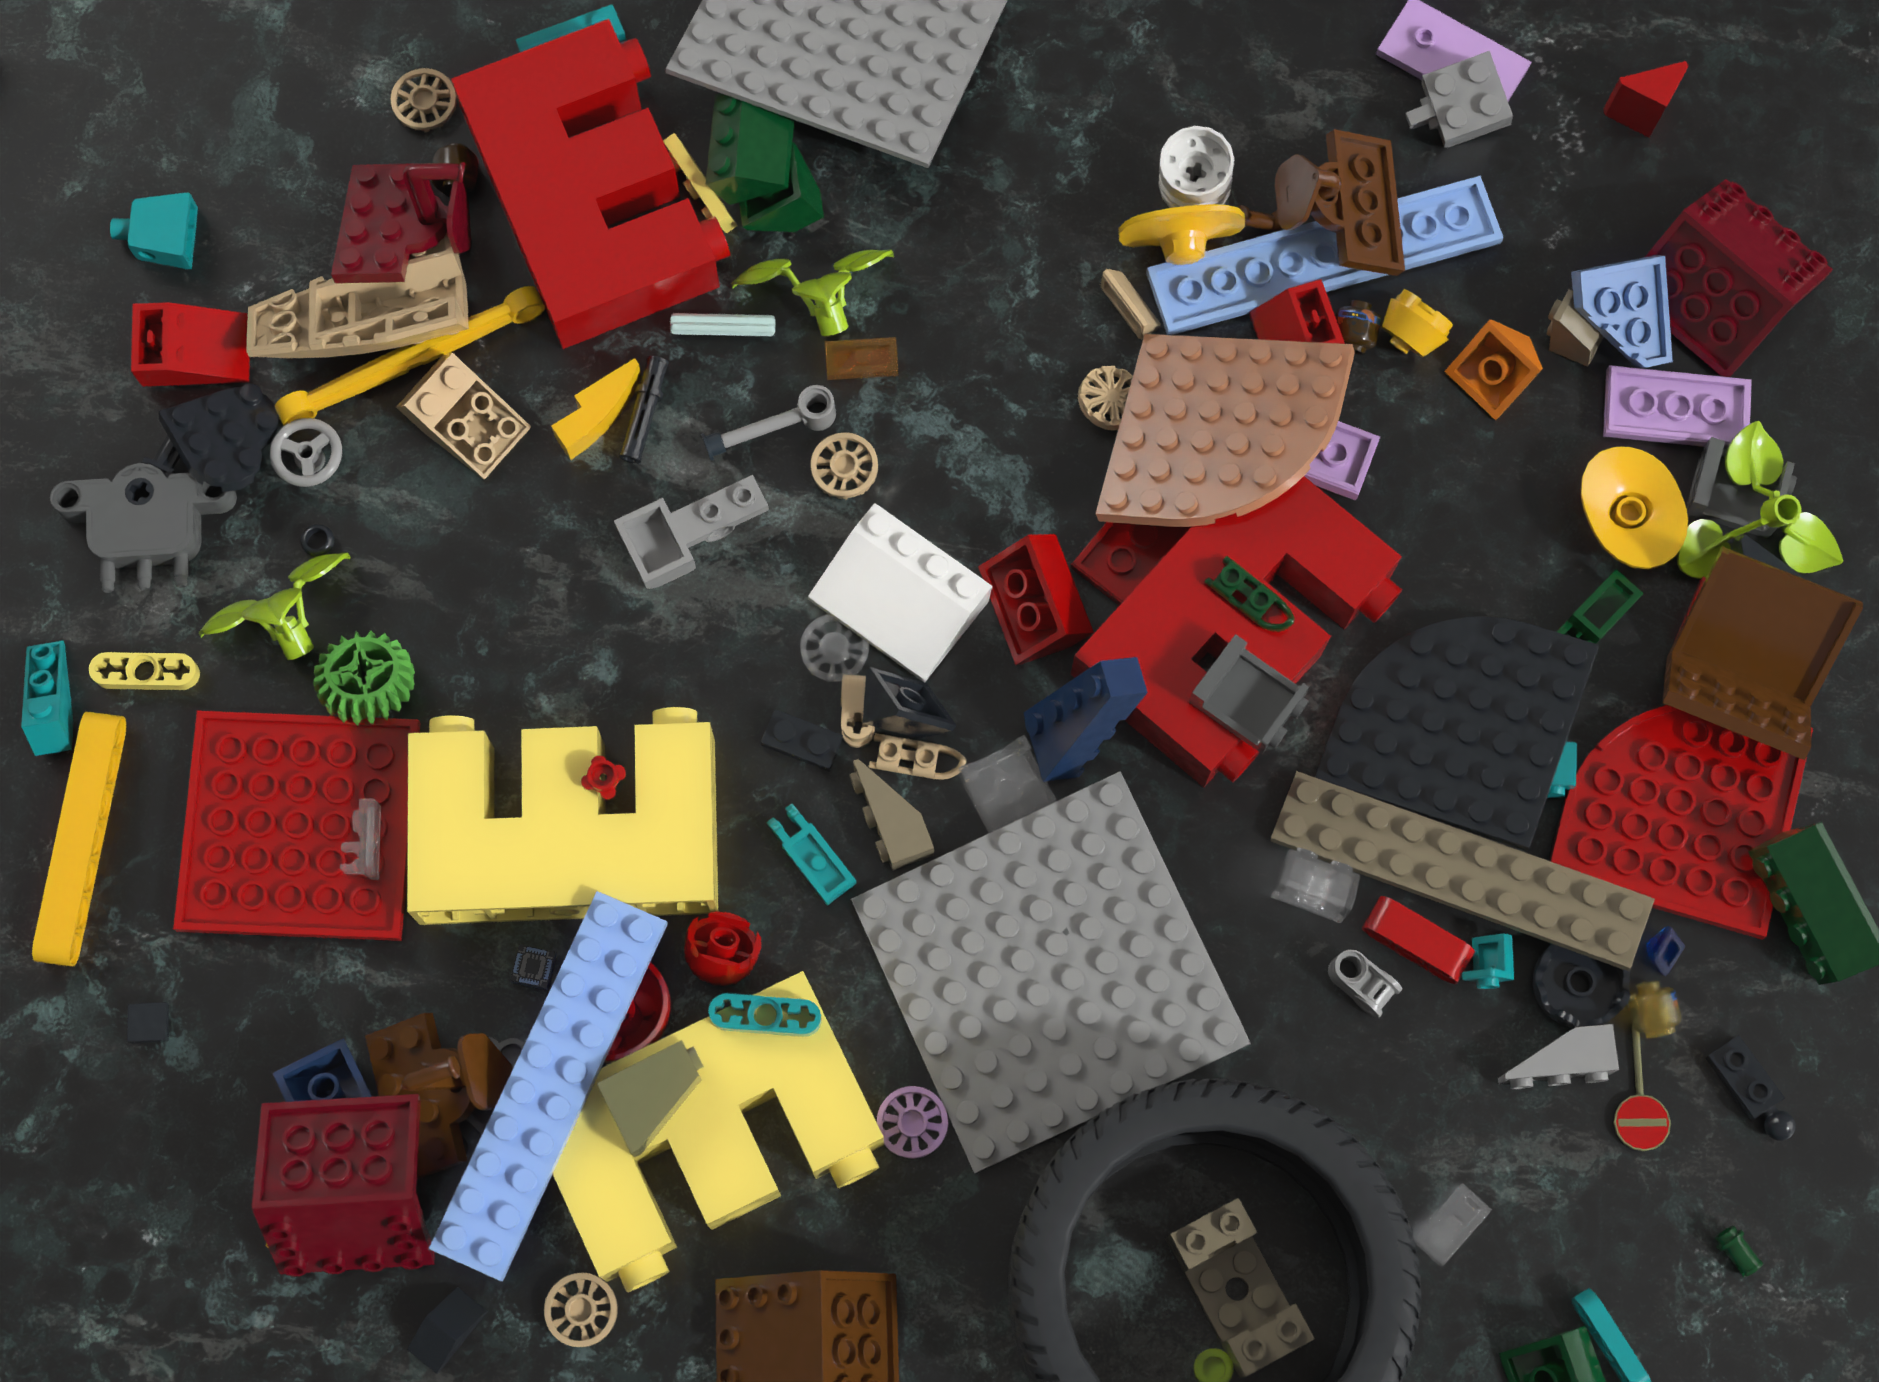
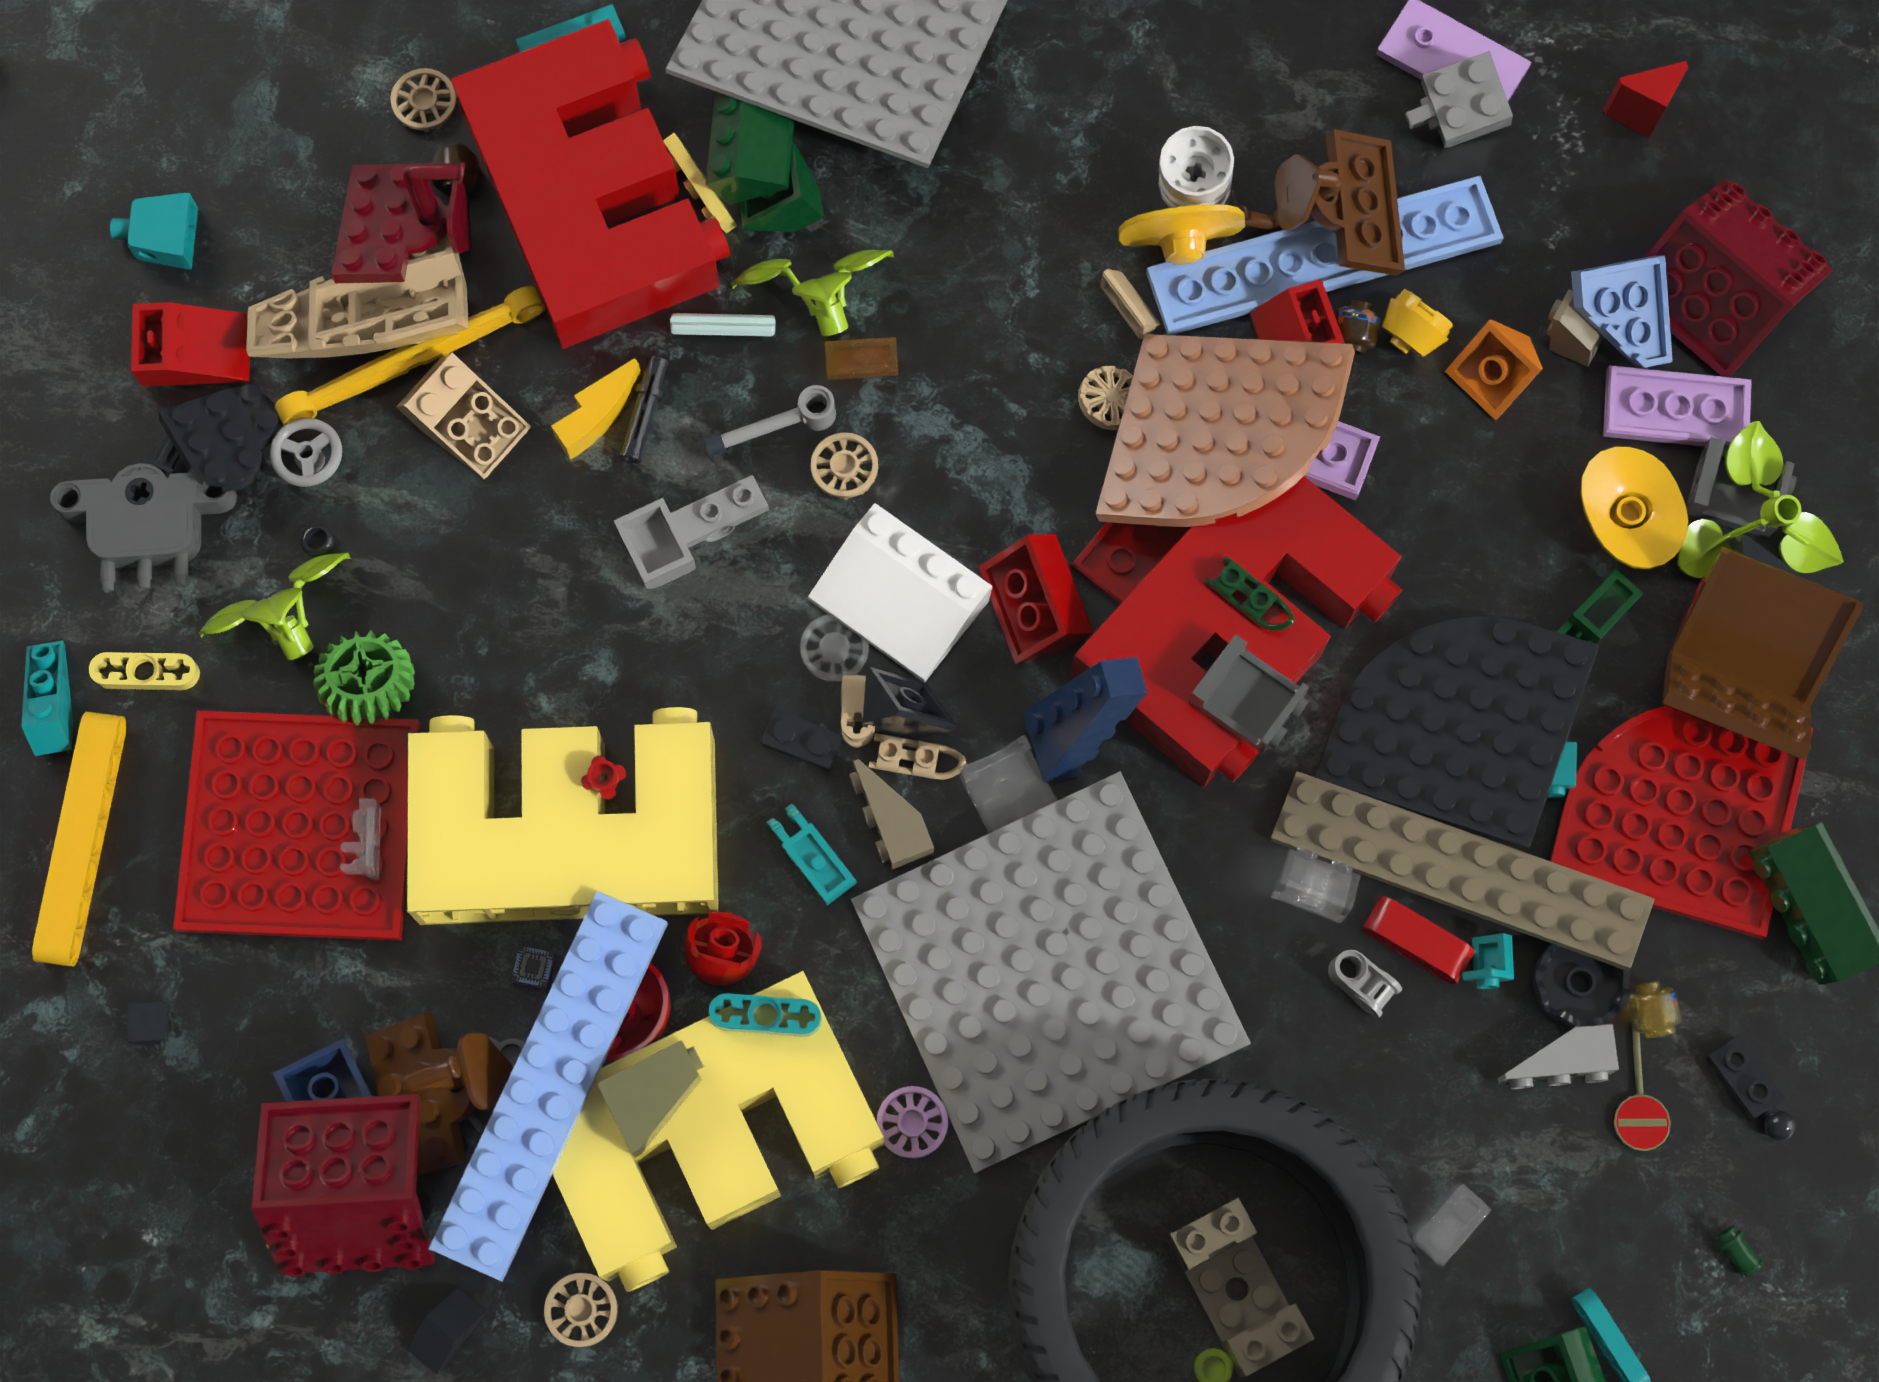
clear blue slope [1646,926,1685,976] -> none

